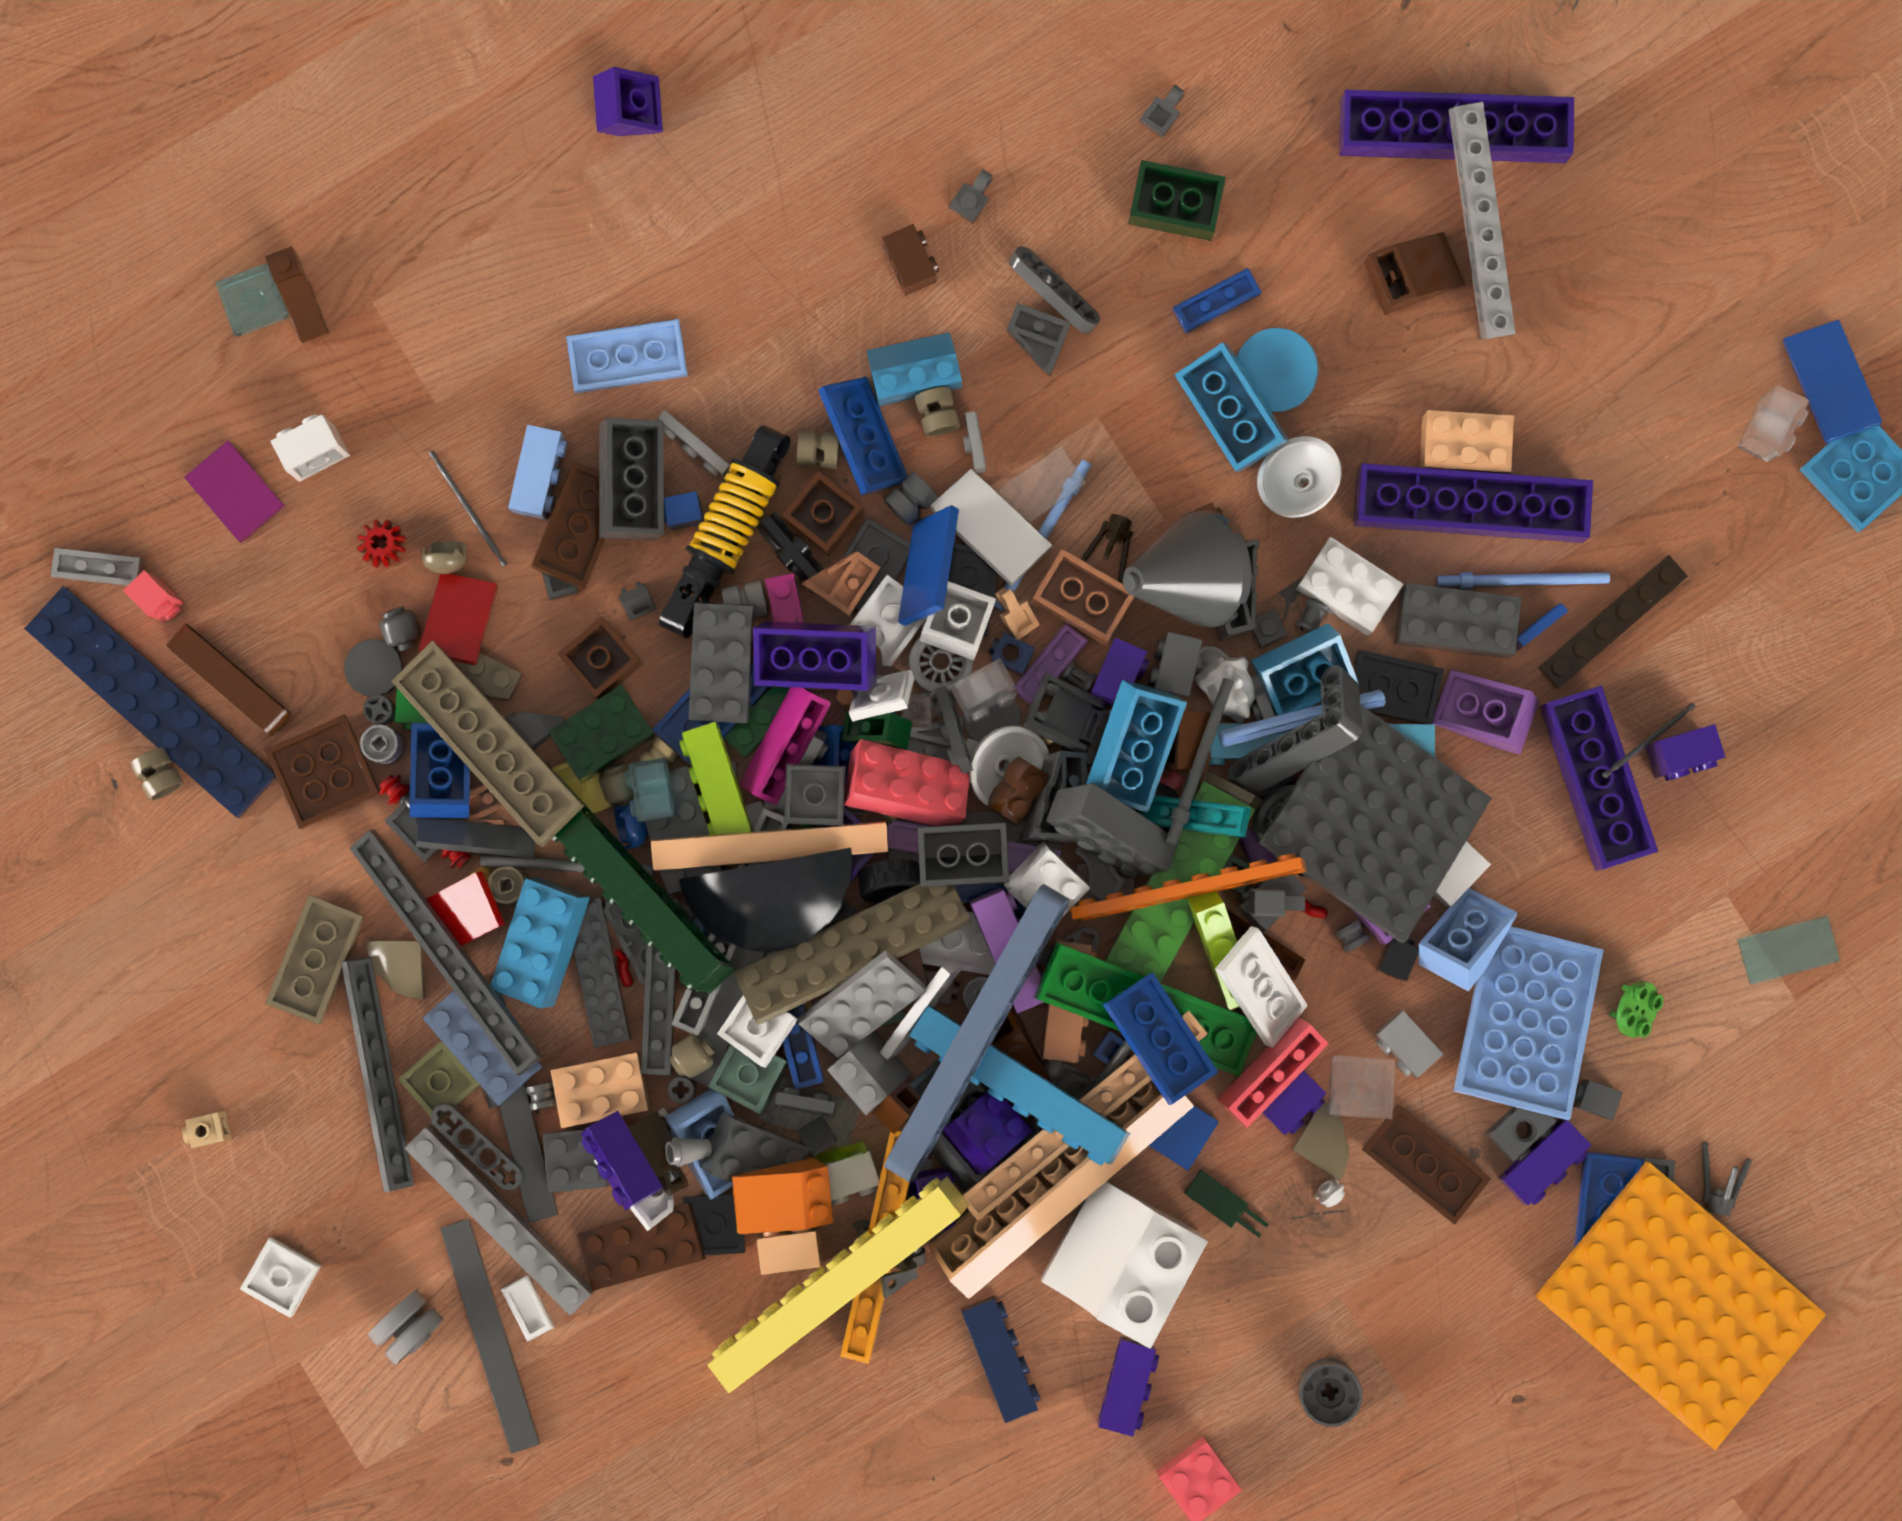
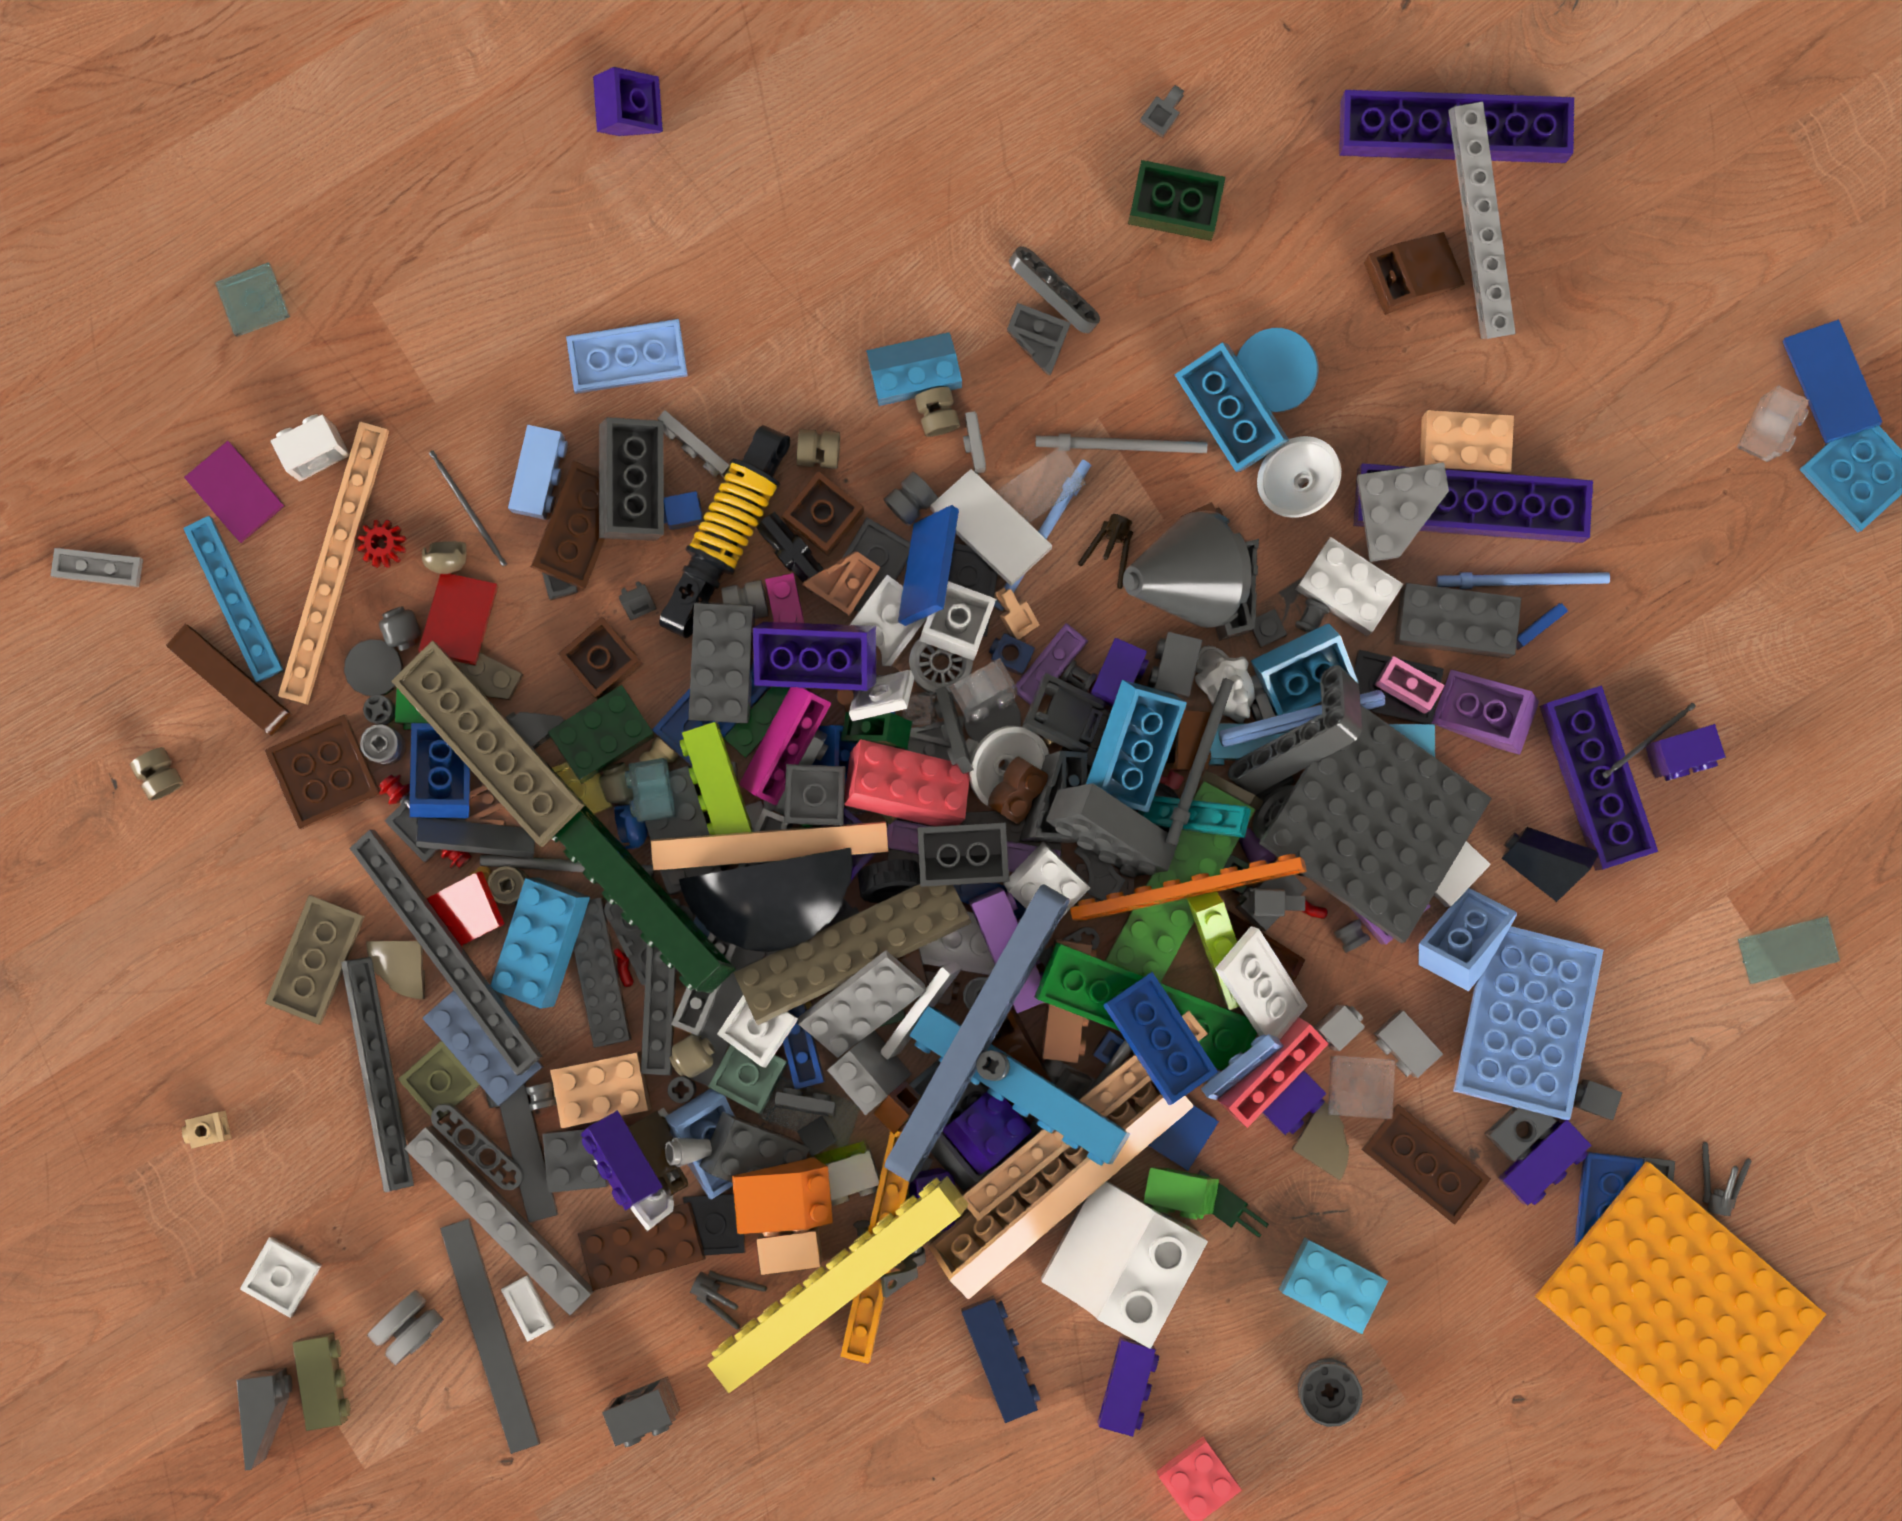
dark blue plate [24,586,276,818] -> none
coral brick [123,570,184,623] -> none
reddish brown slope [265,246,329,343] -> none
blue tile [818,376,908,495] -> none
reddish brown brick [882,224,939,296] -> none
dark grey plate [949,169,993,224] -> none
nougat brick [1032,549,1135,646] -> none
blue tile [1172,268,1262,334] -> none
white plate [1314,1179,1345,1207] -> none
black brick [1376,938,1419,981] -> none
dark brown plate [1538,555,1688,689] -> none
bright green plate [1609,980,1664,1038] -> none
none -> dark azure plate [183,516,285,683]
none -> dark grey slope [236,1368,293,1471]
none -> light nougat plate [278,422,389,705]
none -> olive brick [293,1333,350,1431]
none -> dark grey brick [602,1376,680,1448]
none -> dark grey plant [690,1270,767,1330]
none -> dark grey wheel [976,1050,1010,1081]
none -> light grey bar [1035,433,1208,453]
none -> bright green brick [1143,1167,1219,1220]
none -> light blue plate [1201,1034,1283,1100]
none -> medium azure brick [1279,1237,1388,1334]
none -> light grey brick [1313,1005,1365,1051]
none -> light grey plate [1357,463,1449,562]
none -> bright pink brick [1374,656,1445,714]
none -> black slope [1501,827,1599,902]

